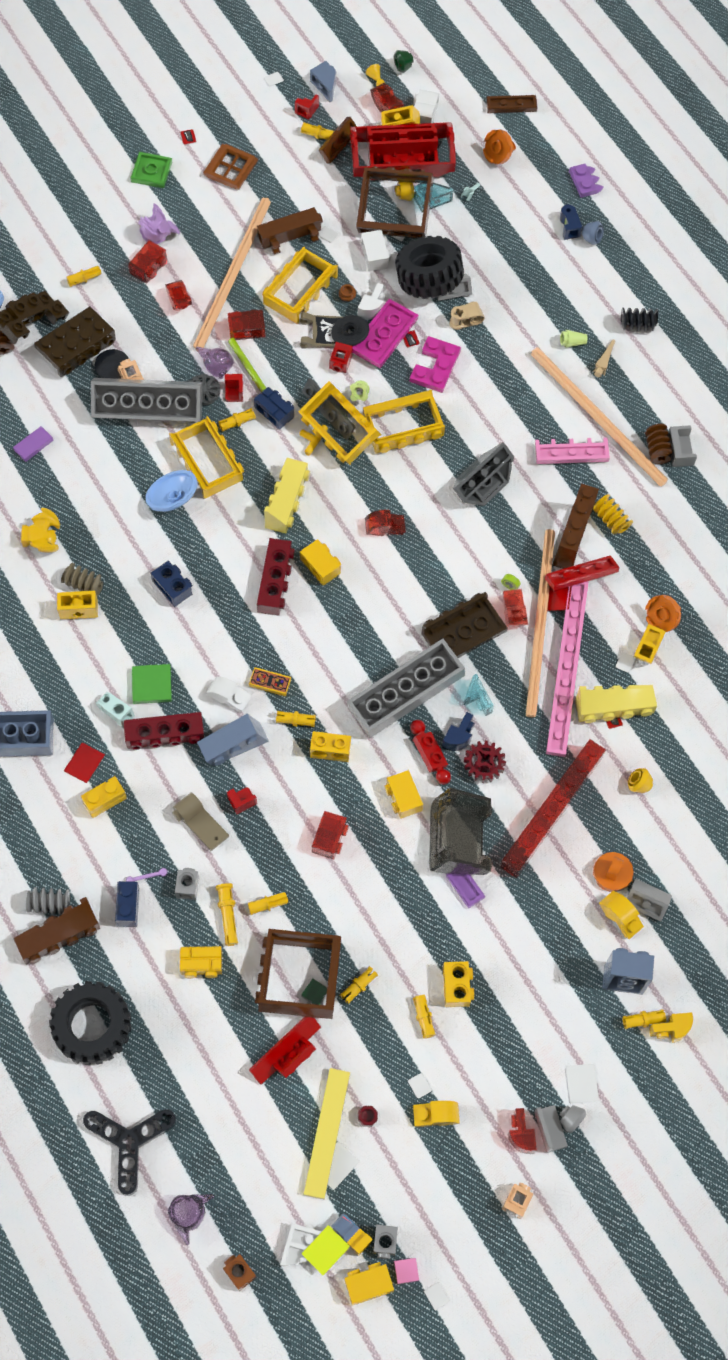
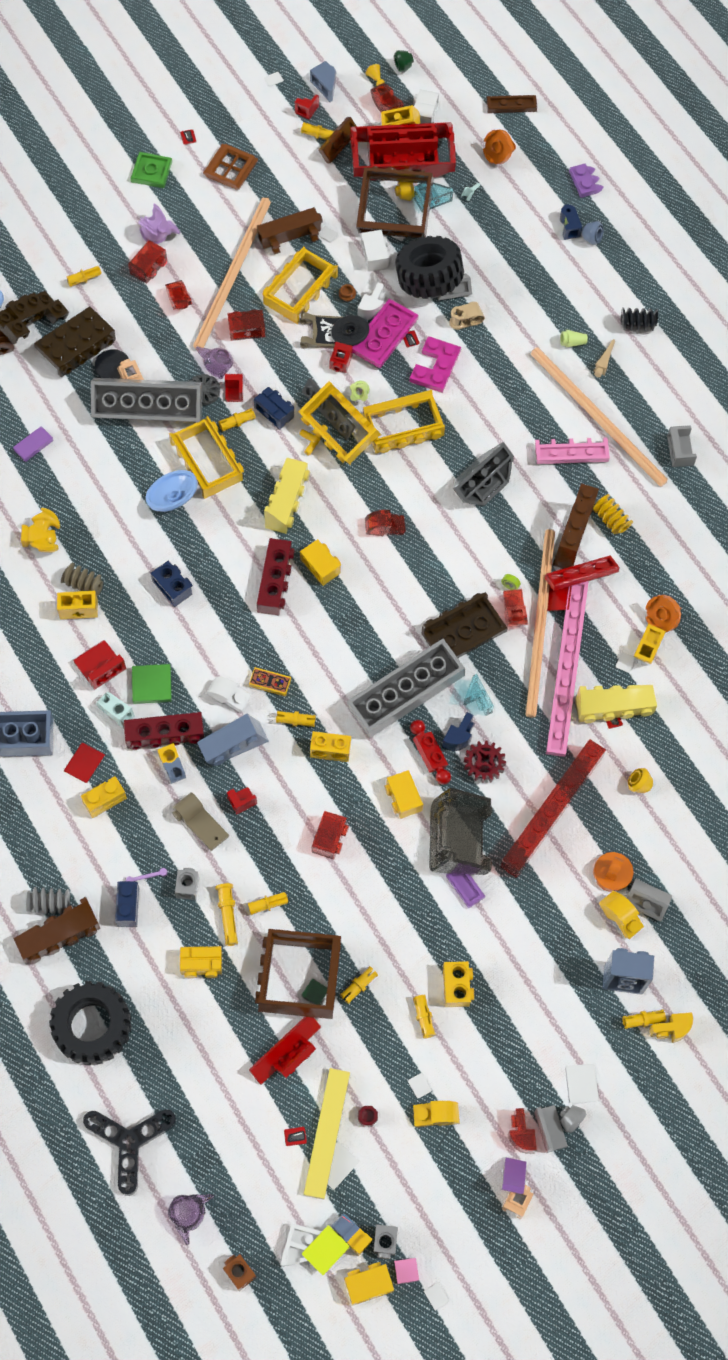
lime bar [228,338,266,393] -> none
reddish brown piece [645,423,672,465] -> none
none -> red bracket [73,640,126,690]
none -> leg [157,743,186,784]
none -> sticker [284,1127,307,1146]
none -> medium lavender tile [502,1157,527,1194]

